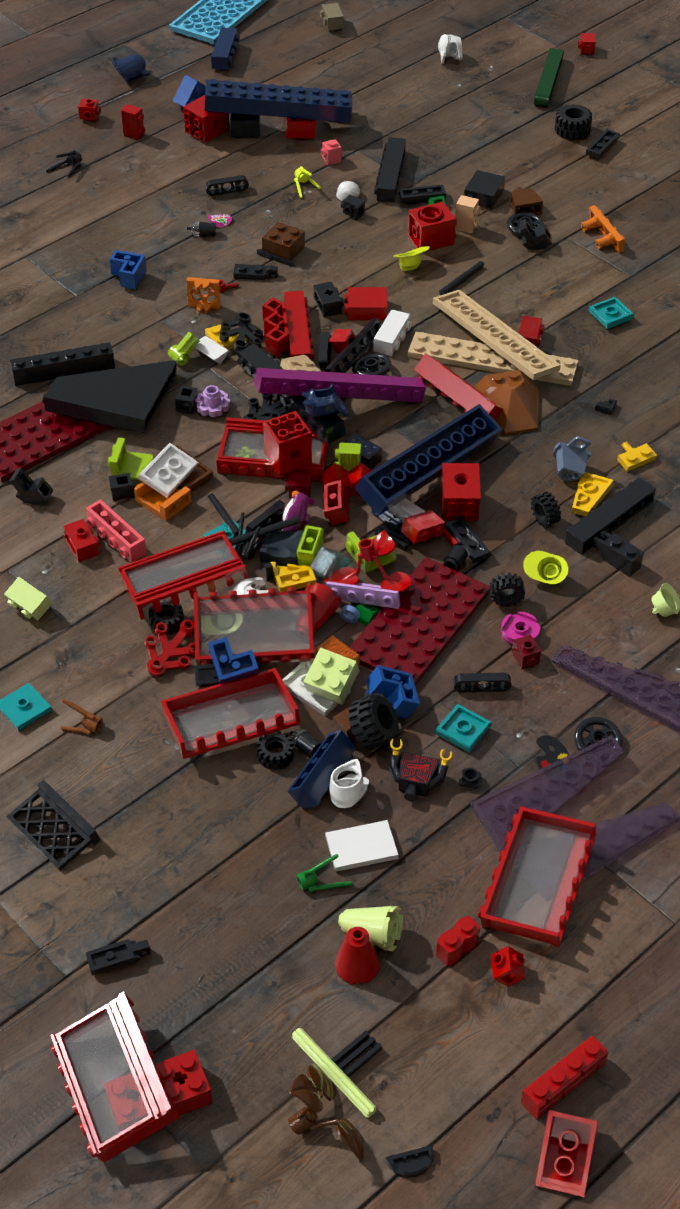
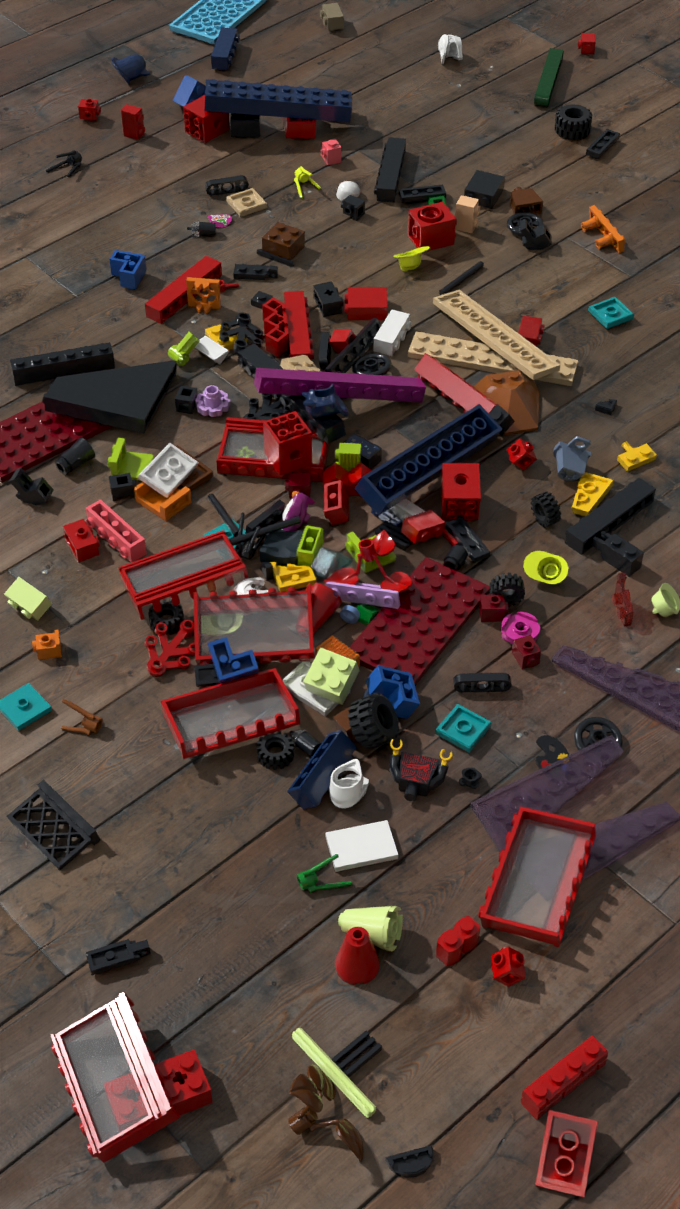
none -> orange brick [32,630,62,660]
none -> black plant [55,437,95,475]
none -> red brick [145,256,222,324]
none -> tan tile [226,188,267,217]
none -> black plate [251,291,273,309]
none -> dark red brick [479,595,508,622]
none -> black window [488,404,515,436]
none -> red brick [507,438,537,470]
none -> clear red wing [612,573,634,626]

